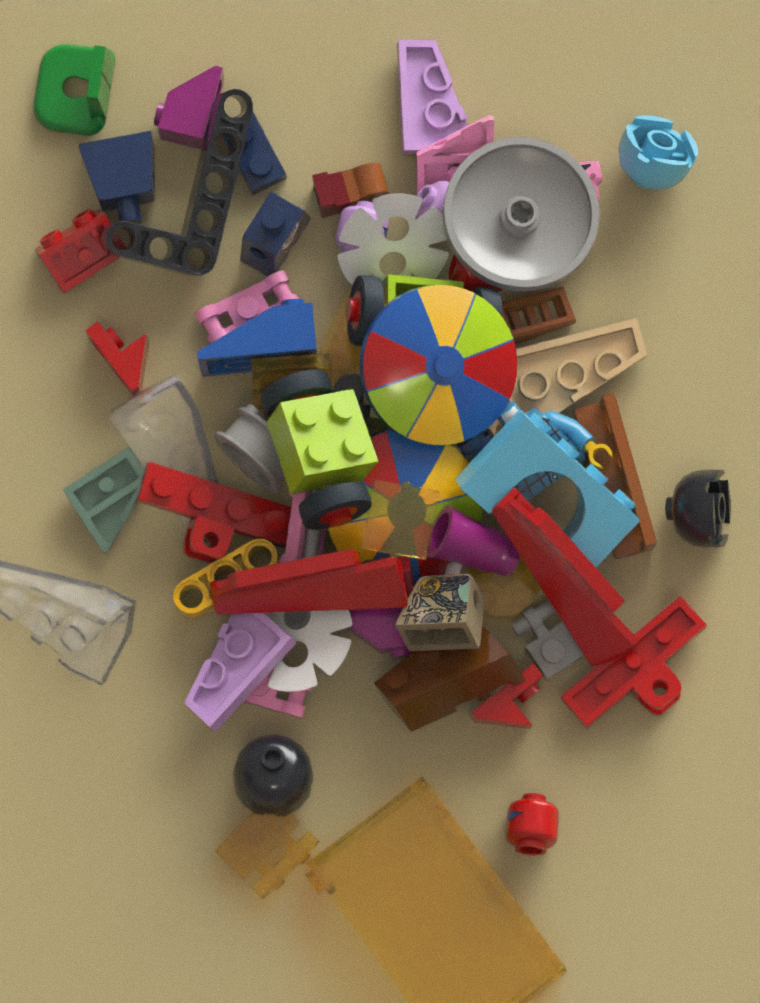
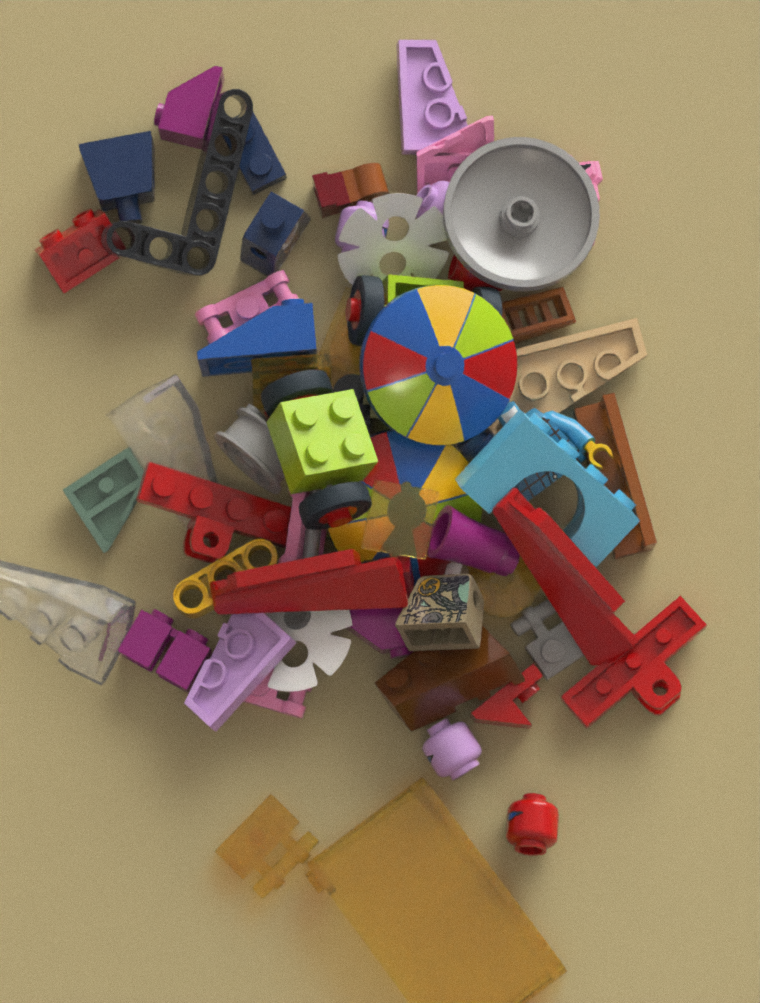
green piece [33,44,115,136] -> none
red slope [85,321,149,399] -> none
black cylinder [233,734,313,817] -> none
medium azure cylinder [618,116,698,189] -> none
black cylinder [665,470,731,547] -> none
none -> magenta piece [117,609,212,694]
none -> lavender head [422,718,482,781]

